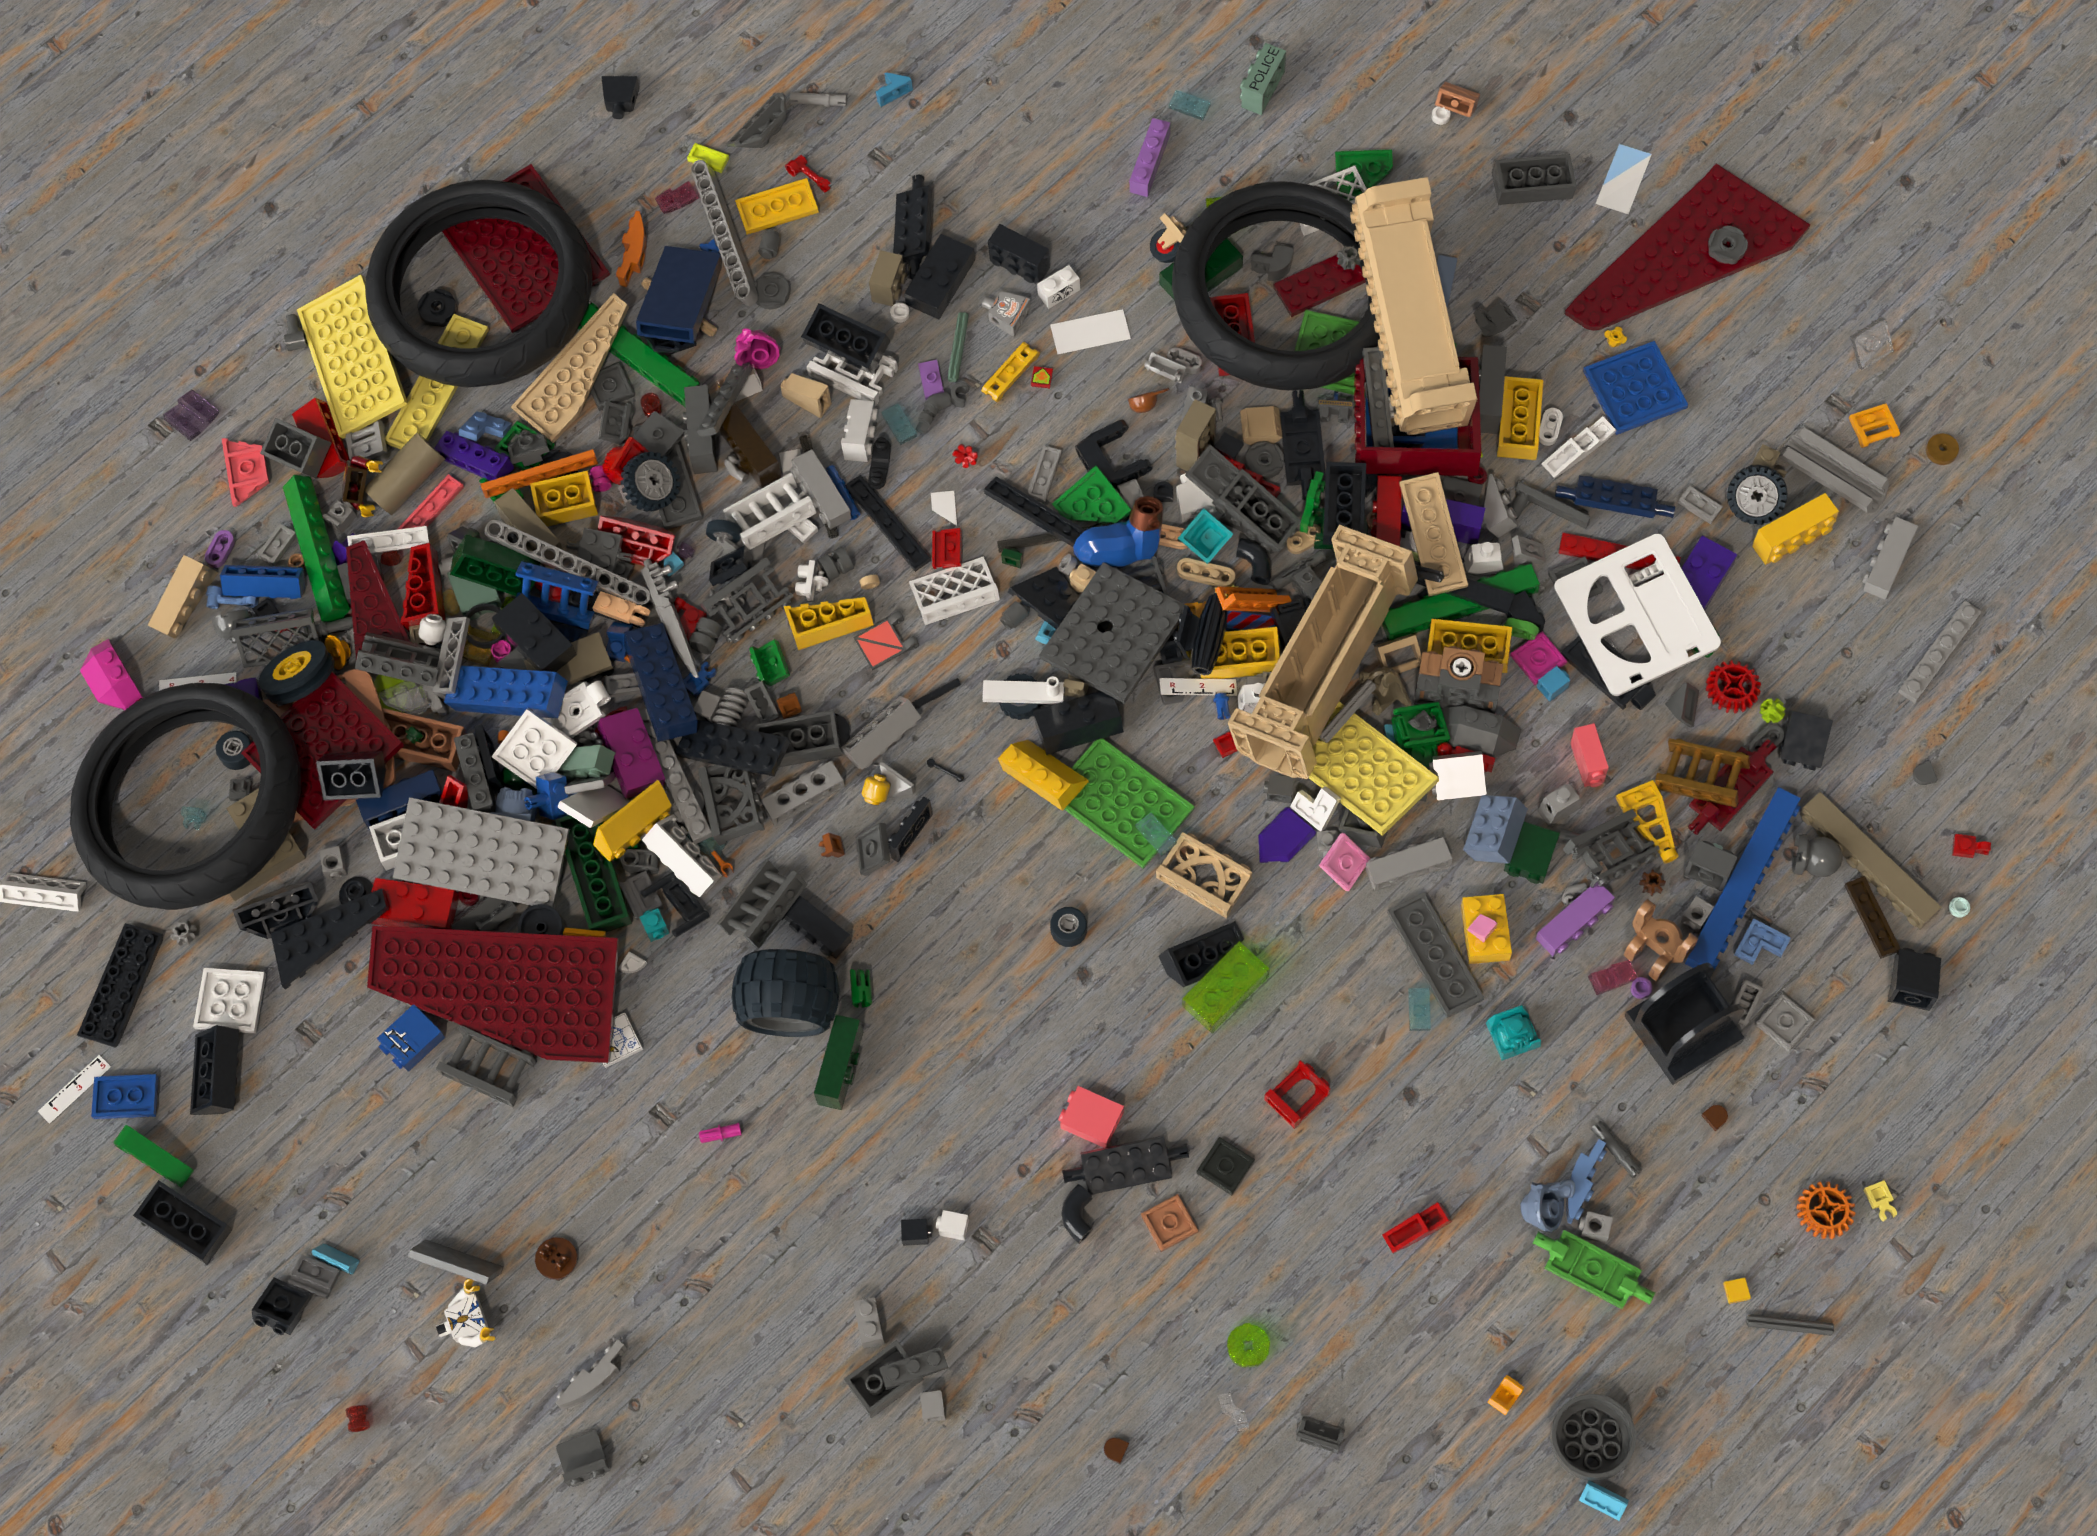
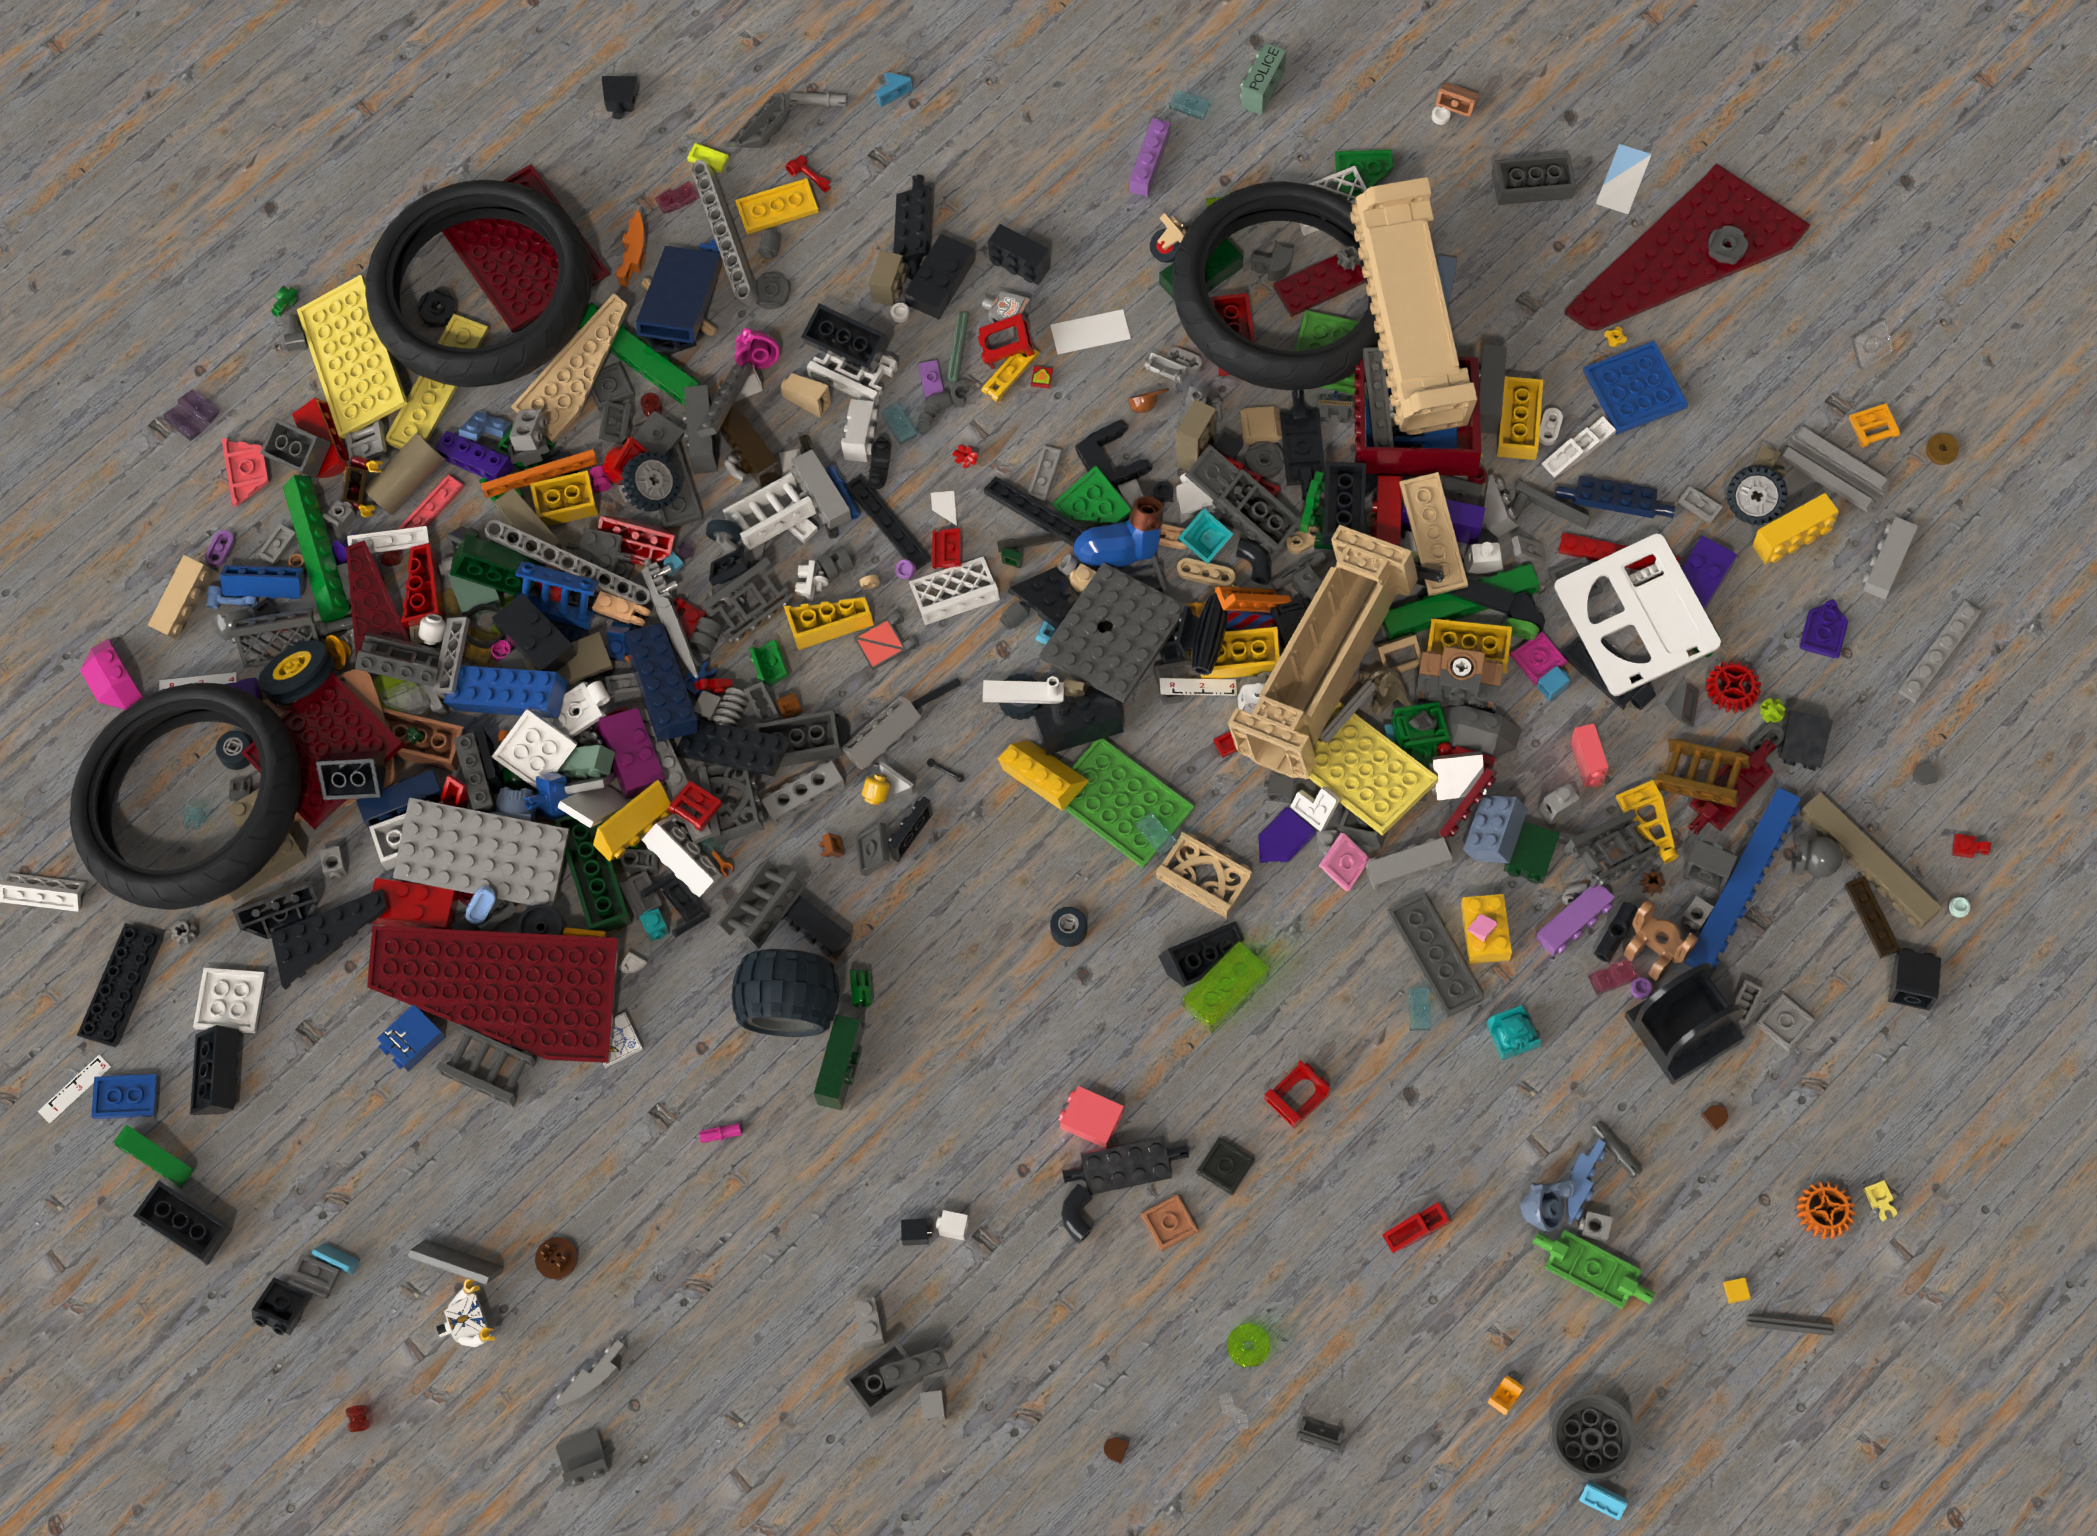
black piece [339,877,373,904] -> none
white brick [1037,265,1080,309] -> none
blue pin [1213,693,1230,720] -> none
dark grey brick [1474,302,1517,337] -> none
medium blue plate [1734,918,1791,965] -> none
none -> green plate [271,285,298,317]
none -> light blue tile [466,886,496,924]
none -> light grey brick [509,409,548,451]
none -> red plate [668,781,723,832]
none -> red plate [694,678,733,694]
none -> medium lavender tile [895,559,916,580]
none -> red panel [978,313,1035,369]
none -> dark red plate [1438,768,1497,839]
none -> black piece [1594,901,1638,963]
none -> dark purple tile [1799,599,1848,658]

